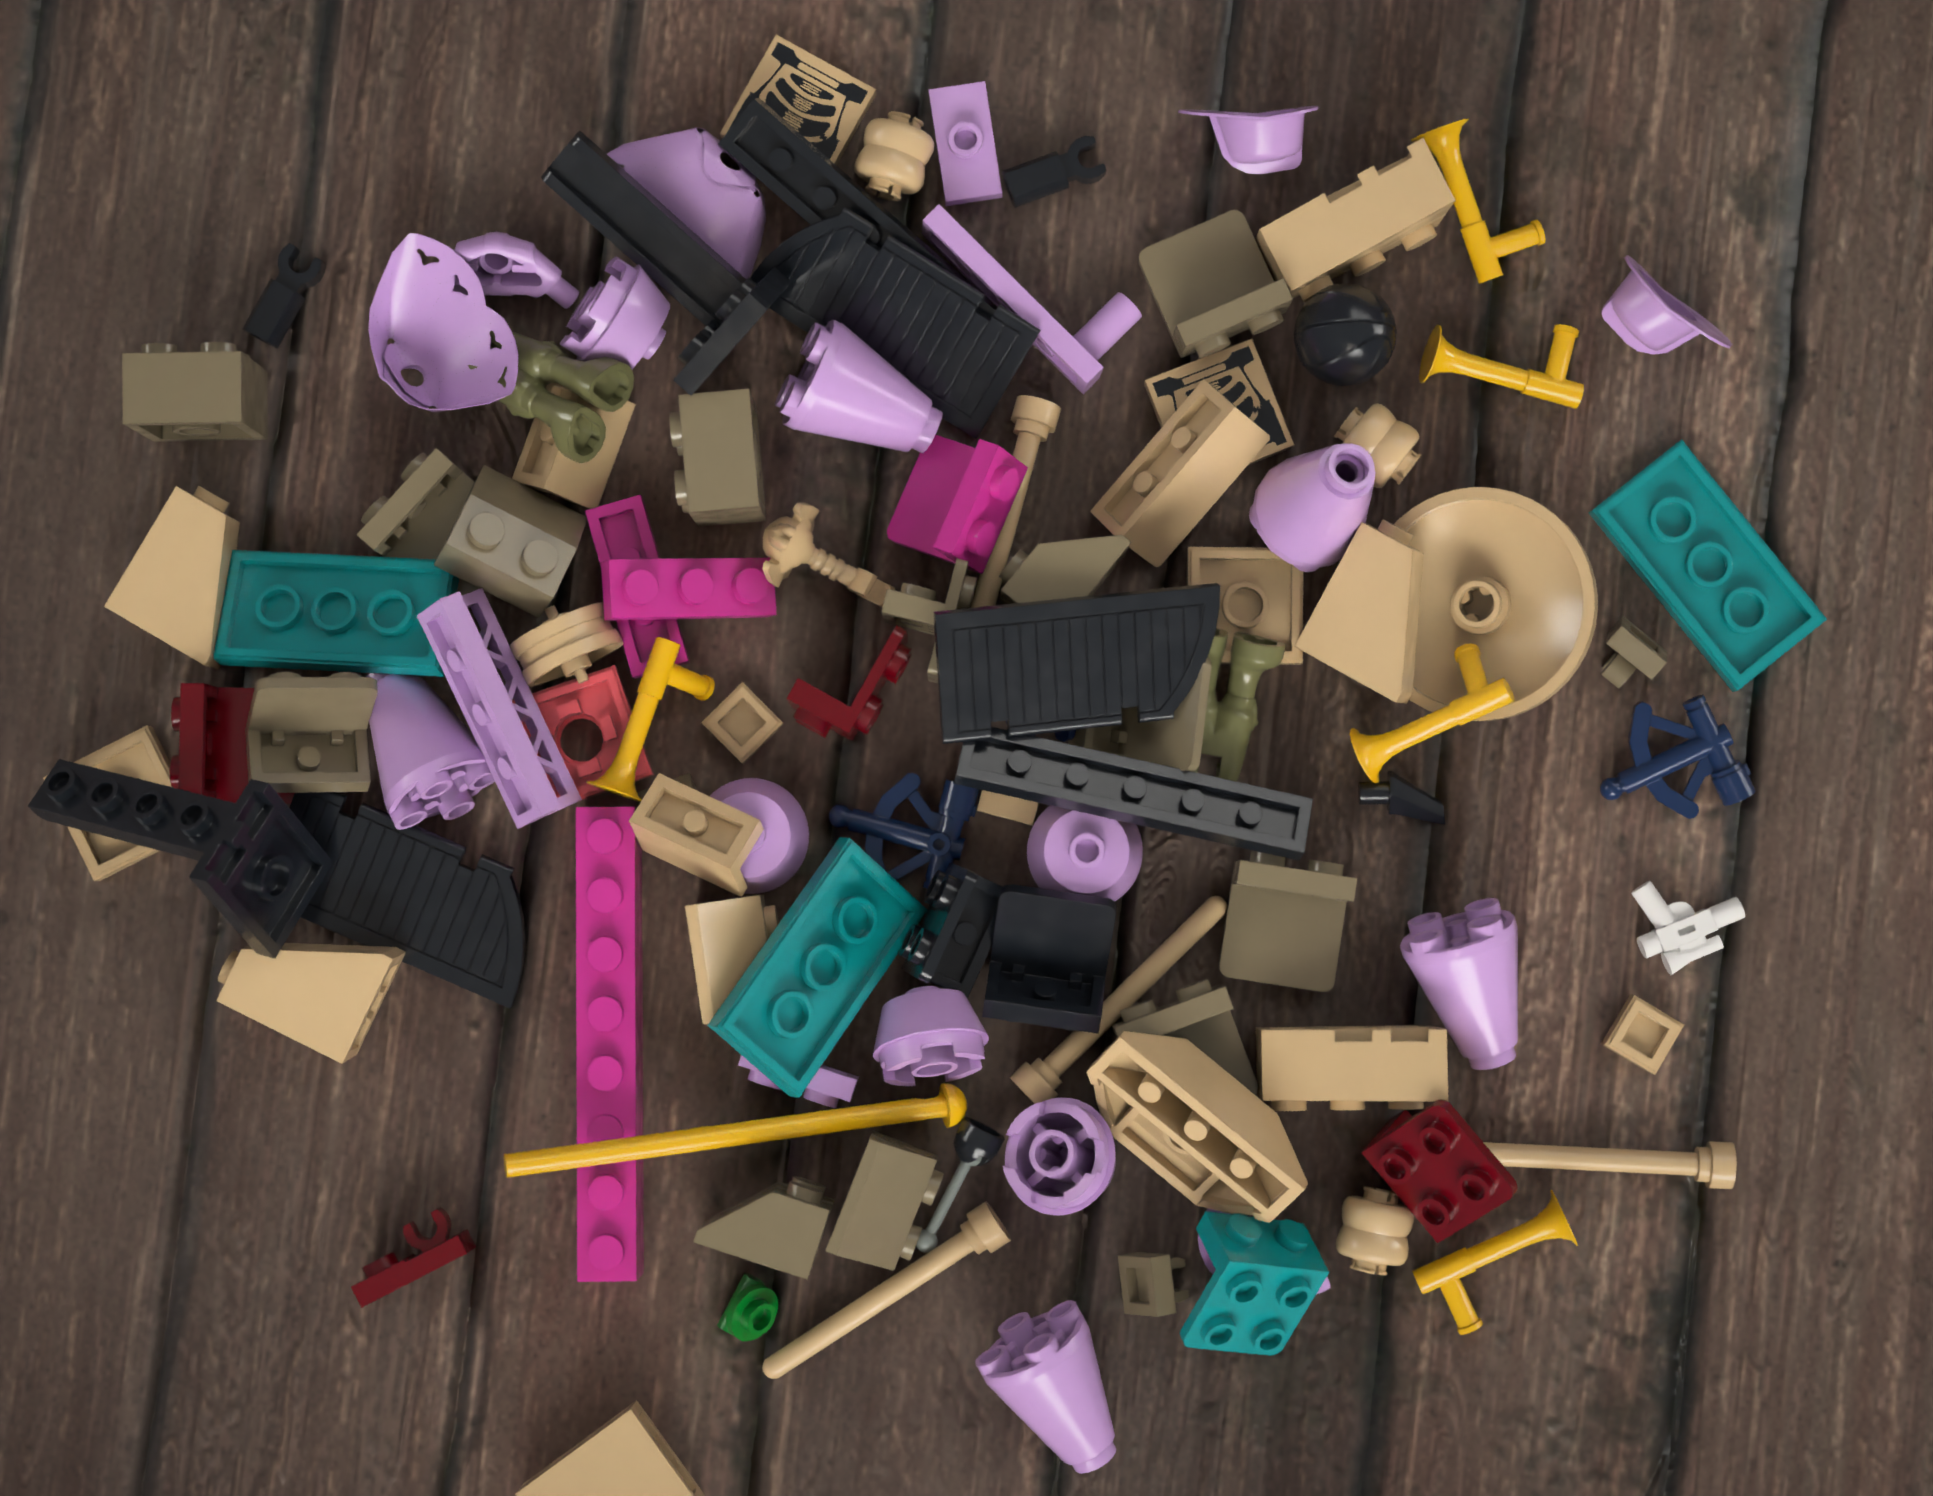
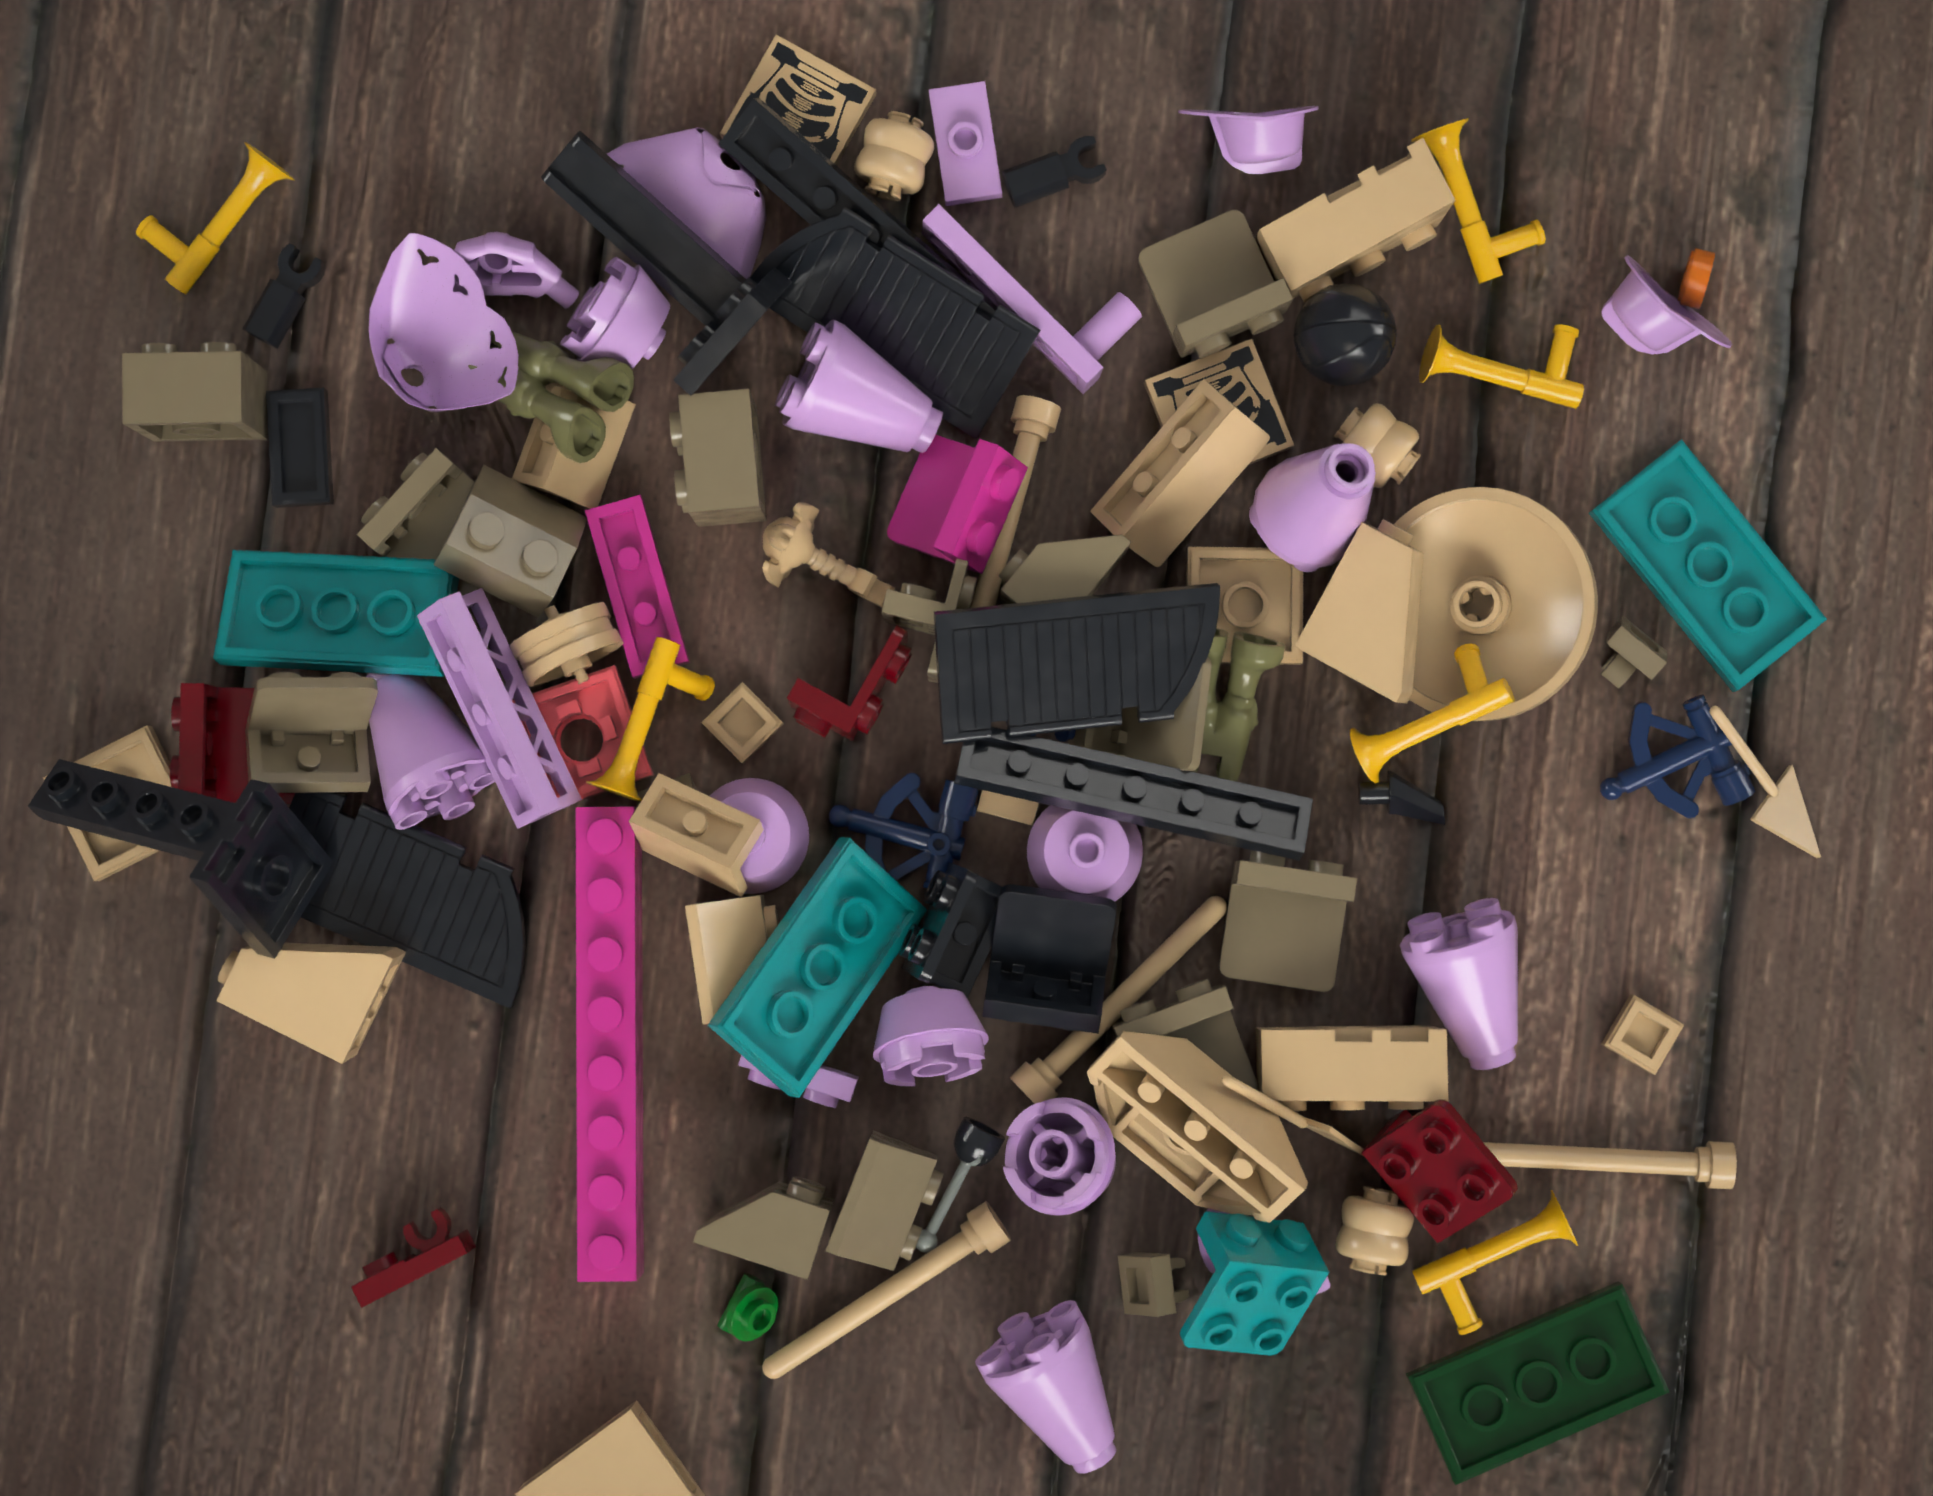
tan slope [104,486,240,669] -> none
yellow bar [504,1083,967,1178] -> none
dark pink plate [601,557,777,621] -> none
white piece [1631,880,1745,975] -> none
none -> yellow piece [136,142,295,294]
none -> black tile [266,387,334,508]
none -> tan piece [1222,1075,1364,1156]
none -> dark green tile [1406,1281,1670,1485]
none -> orange tile [1677,248,1715,309]
none -> tan piece [1709,706,1821,858]

